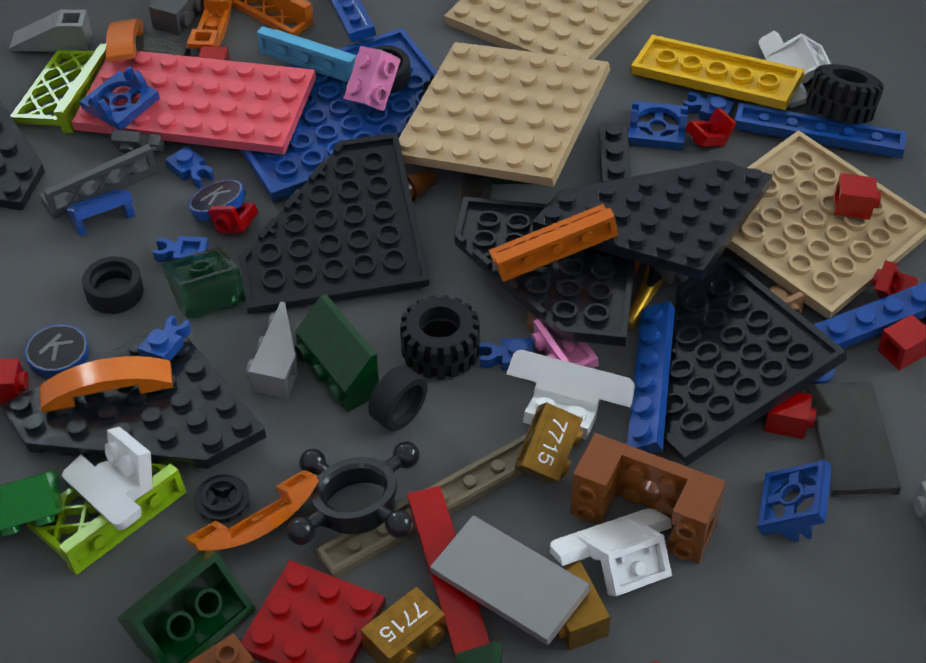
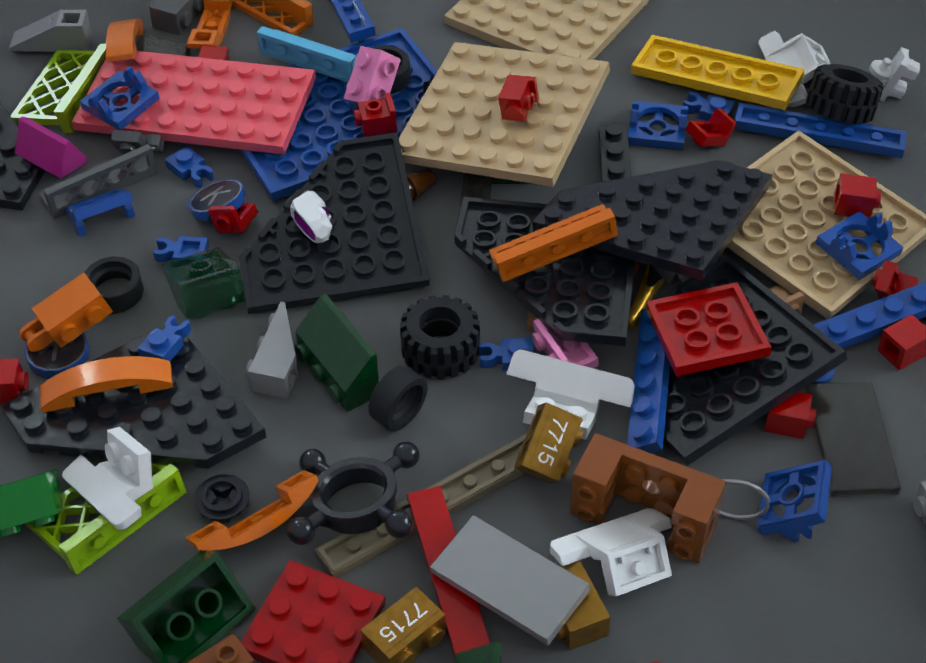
none -> dark pink slope [15,115,88,178]
none -> orange brick [19,272,113,352]
none -> white rock [290,191,332,243]
none -> red brick [353,93,397,137]
none -> red brick [498,75,539,122]
none -> red plate [646,282,771,377]
none -> light grey piece [720,479,770,520]
none -> blue piece [815,211,904,280]
none -> white hips [869,47,920,102]

